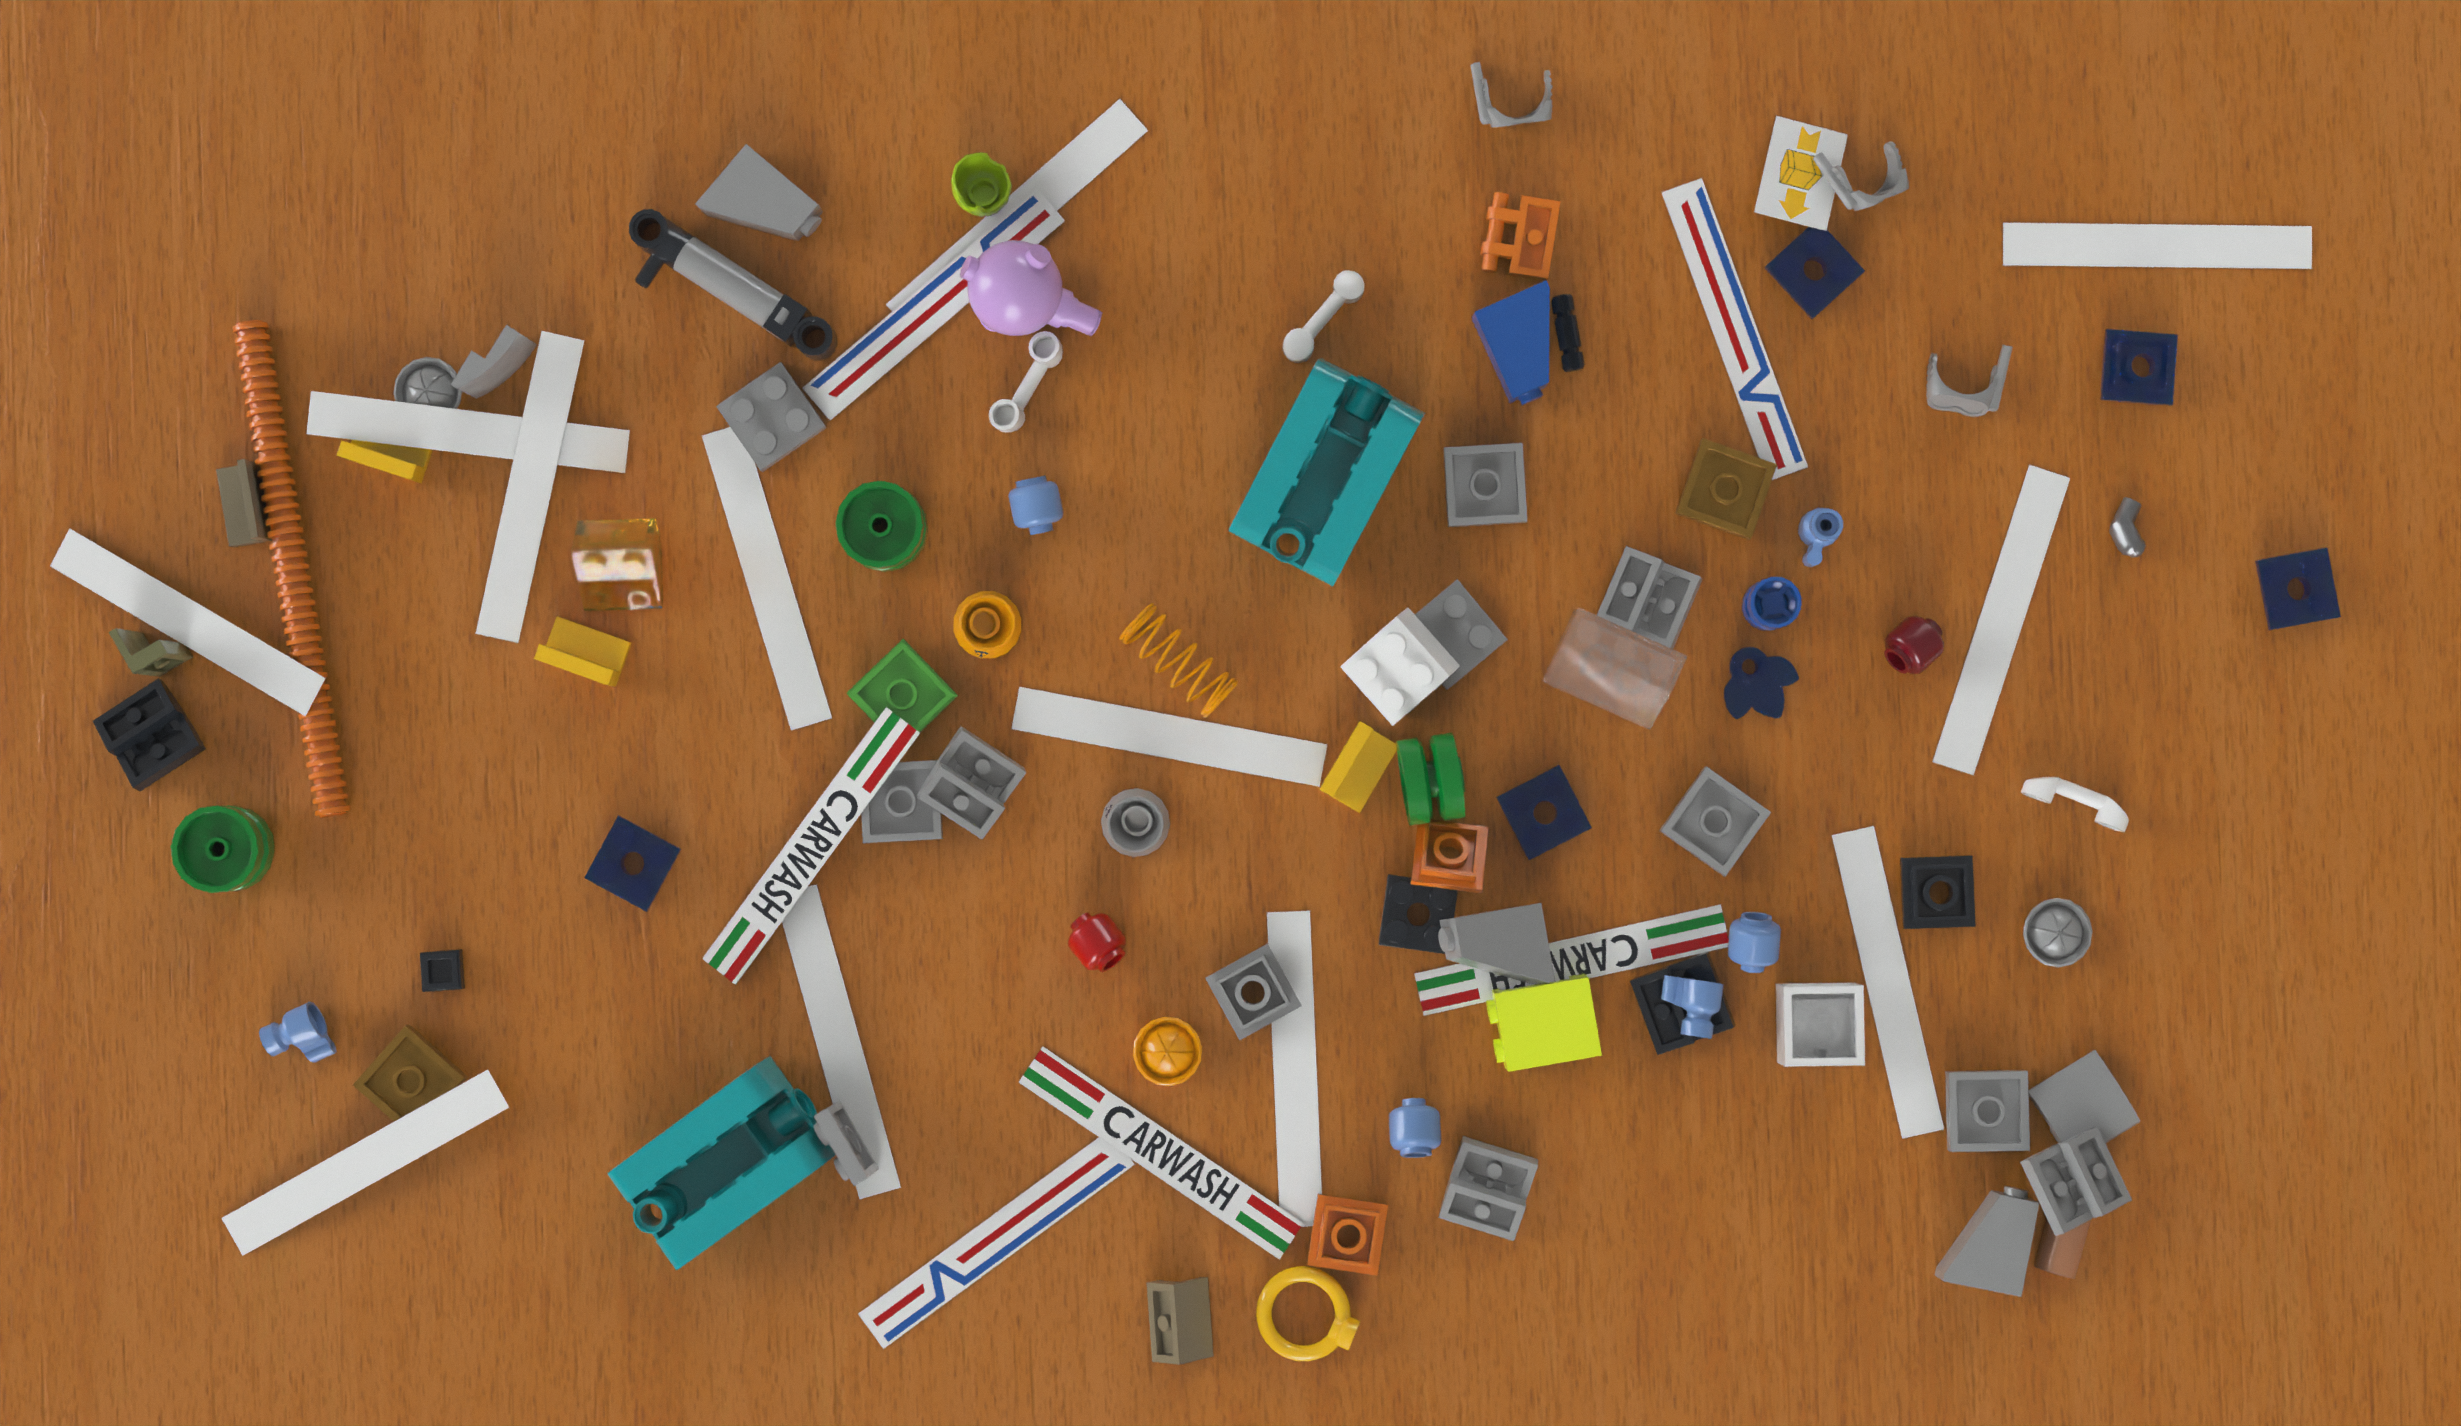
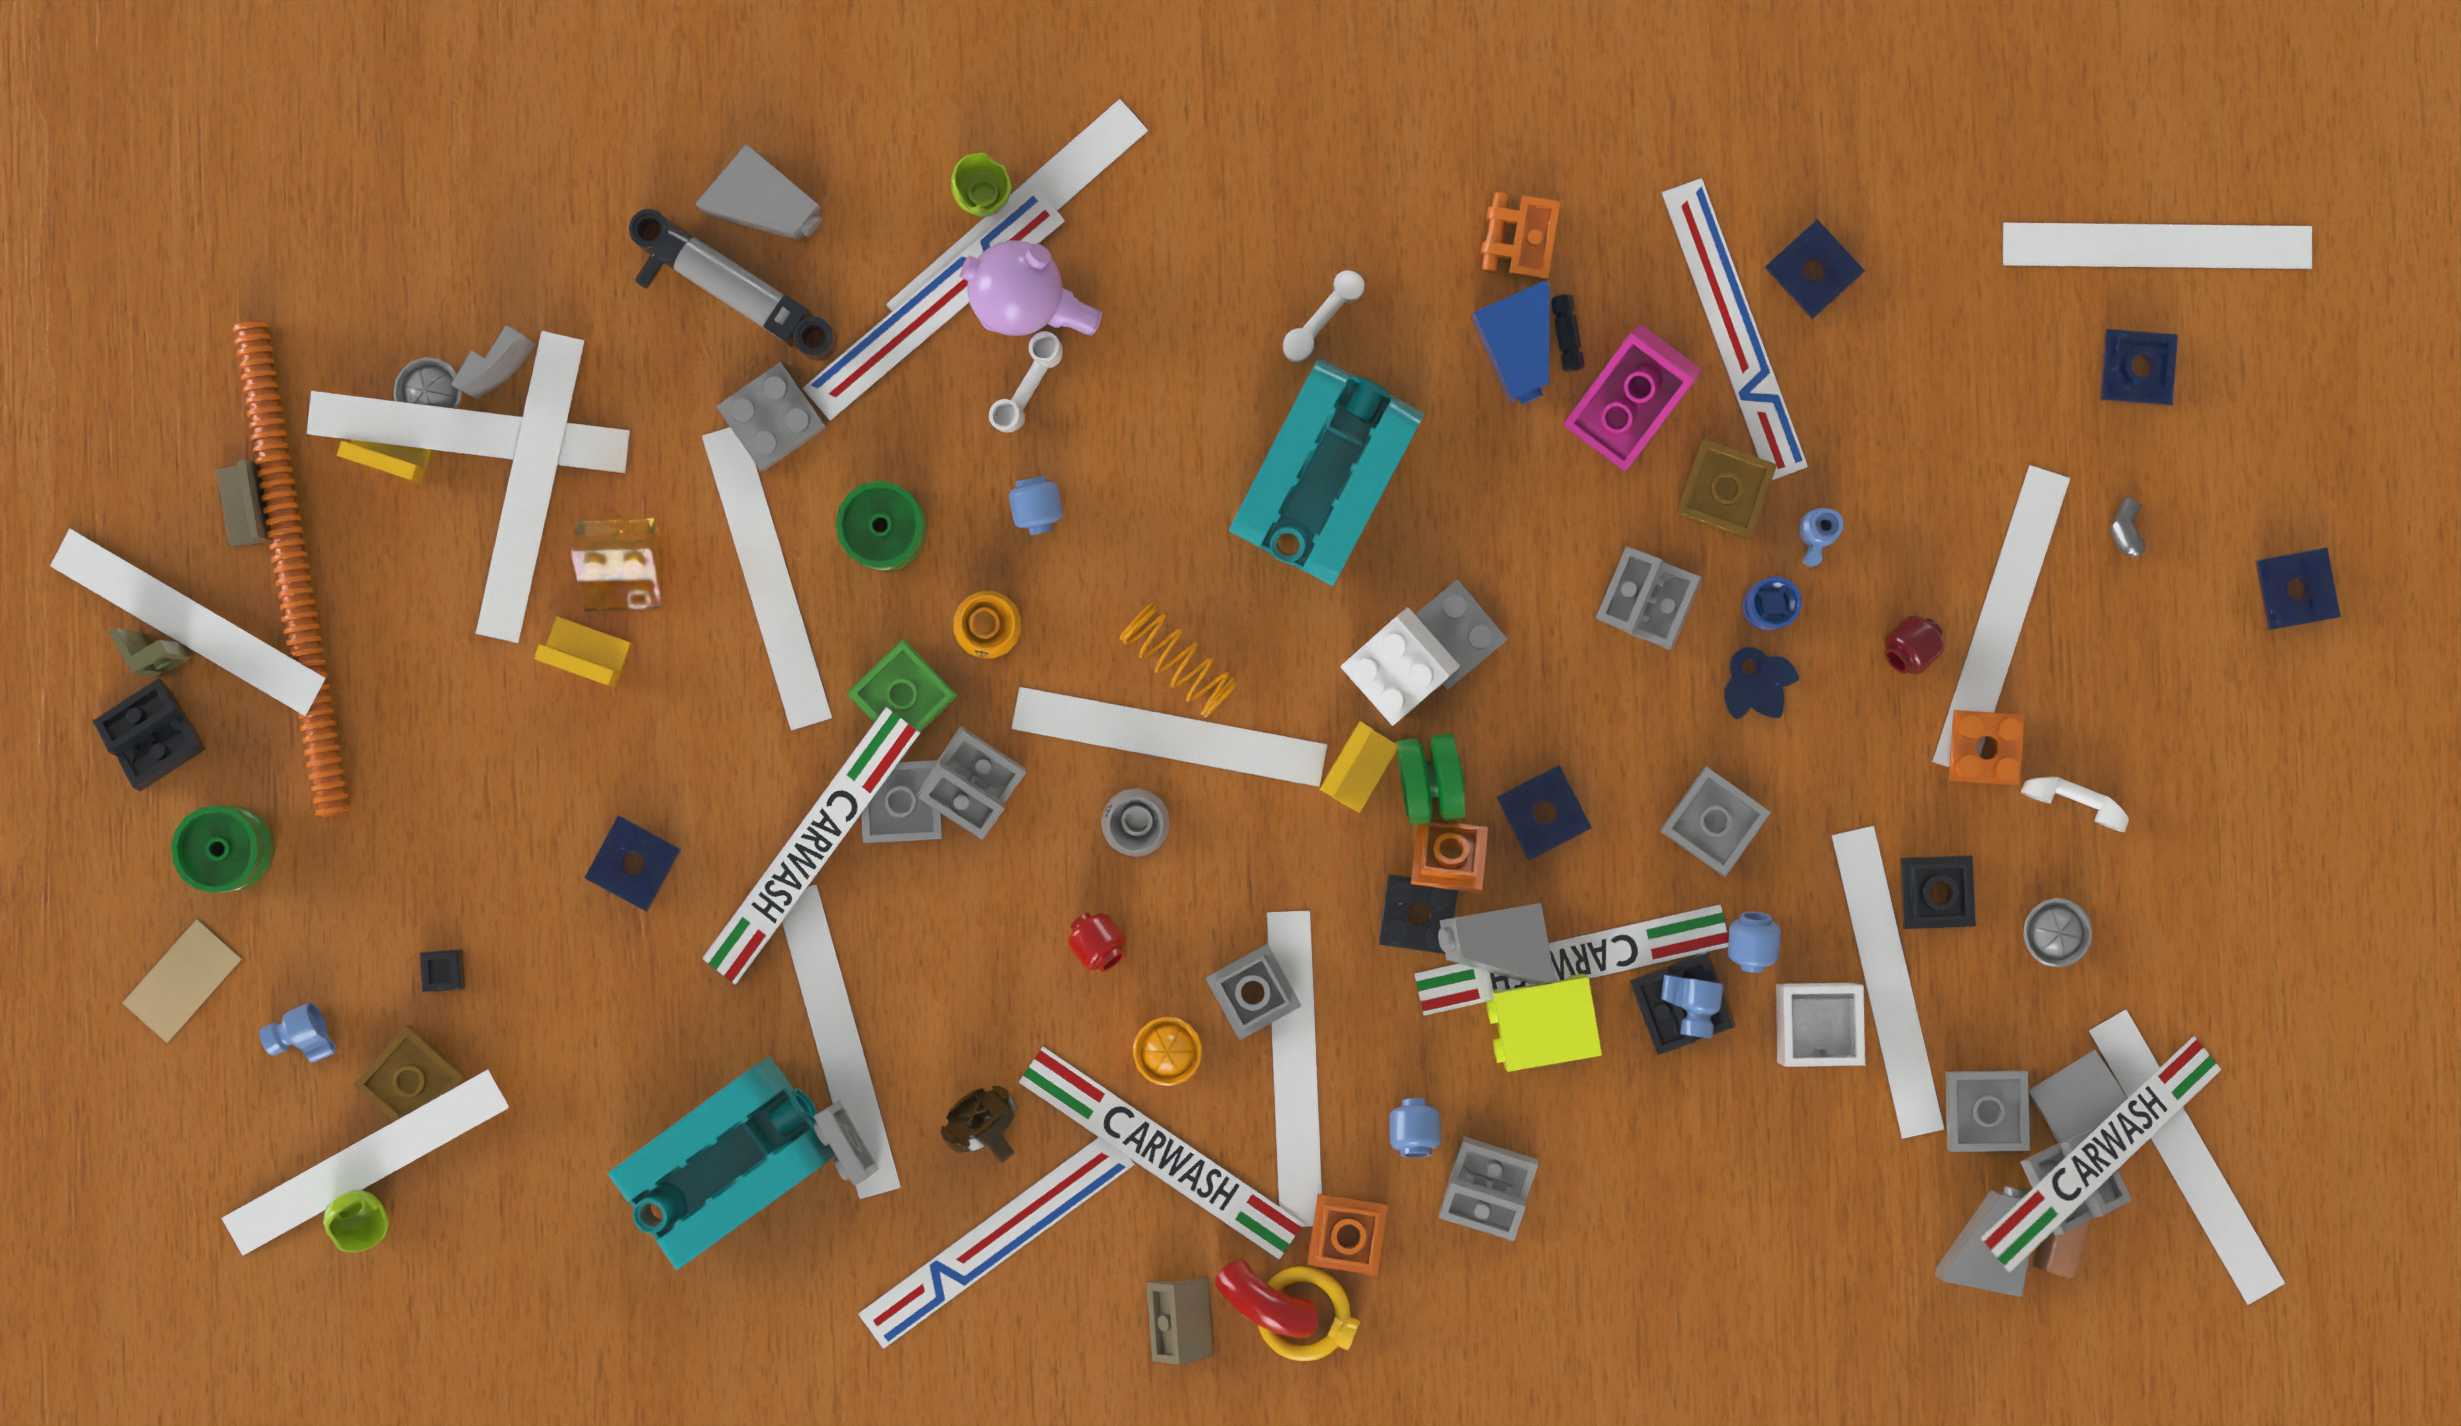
light grey plate [1443,443,1527,527] -> none
light grey helmet [1470,62,1552,127] -> none
clear slope [1542,607,1687,730] -> none
white sticker [1754,116,1848,231] -> none
light grey helmet [1813,141,1909,211] -> none
light grey helmet [1926,345,2013,417] -> none
none -> tan sticker [122,919,242,1043]
none -> lime hair [323,1190,389,1252]
none -> dark brown tile [941,1085,1016,1163]
none -> red cylinder [1215,1260,1318,1338]
none -> dark pink slope [1563,323,1703,472]
none -> orange piece [1949,710,2025,786]
none -> white sticker [1981,1036,2222,1273]
none -> white sticker [2089,1010,2285,1305]

